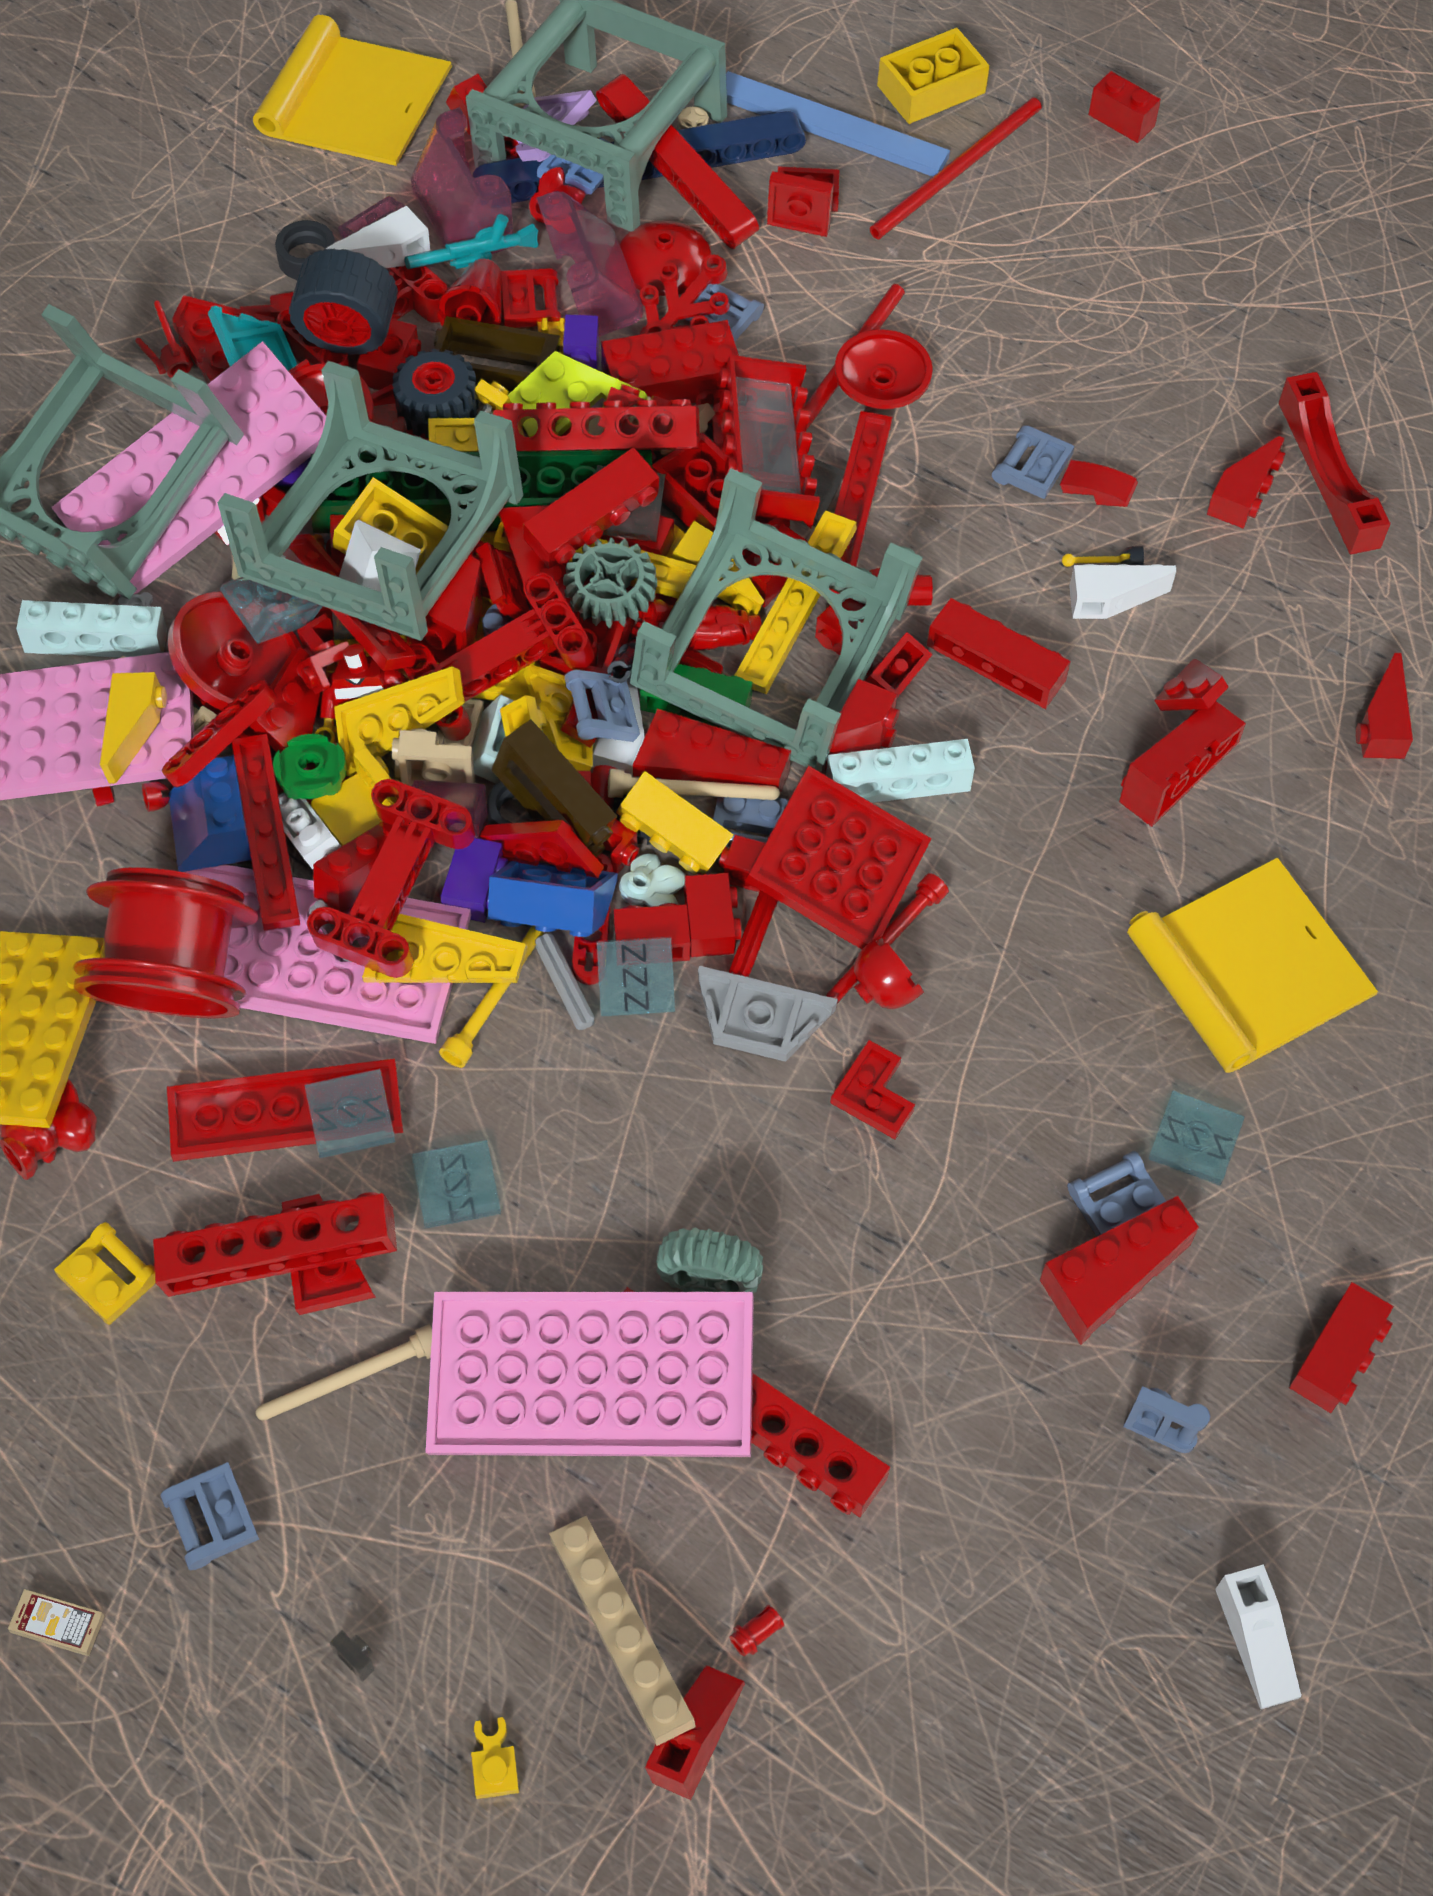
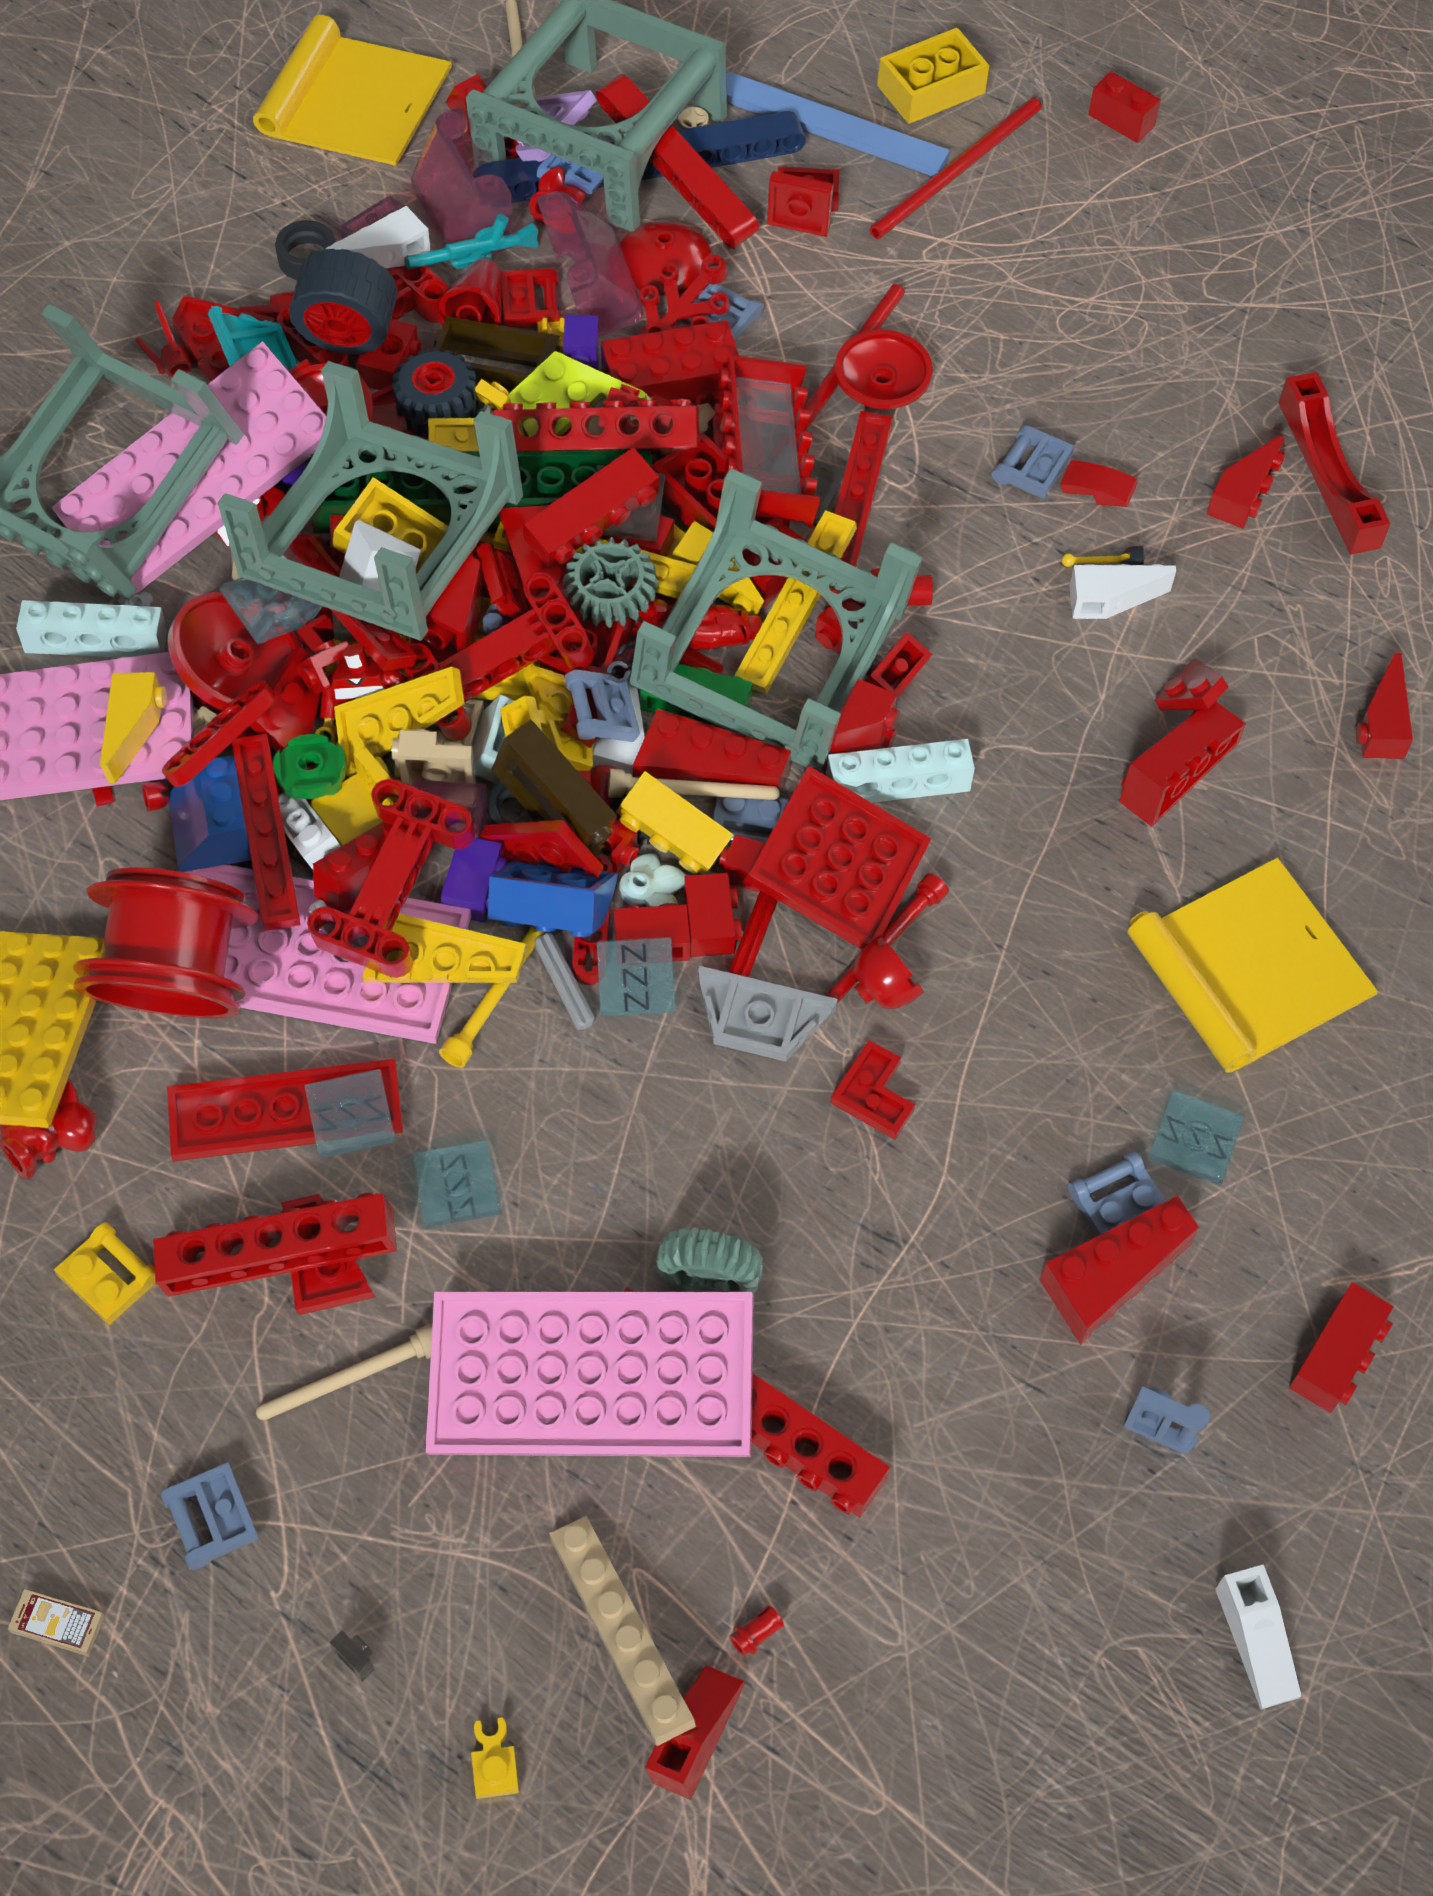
red brick [927,598,1071,710] -> none

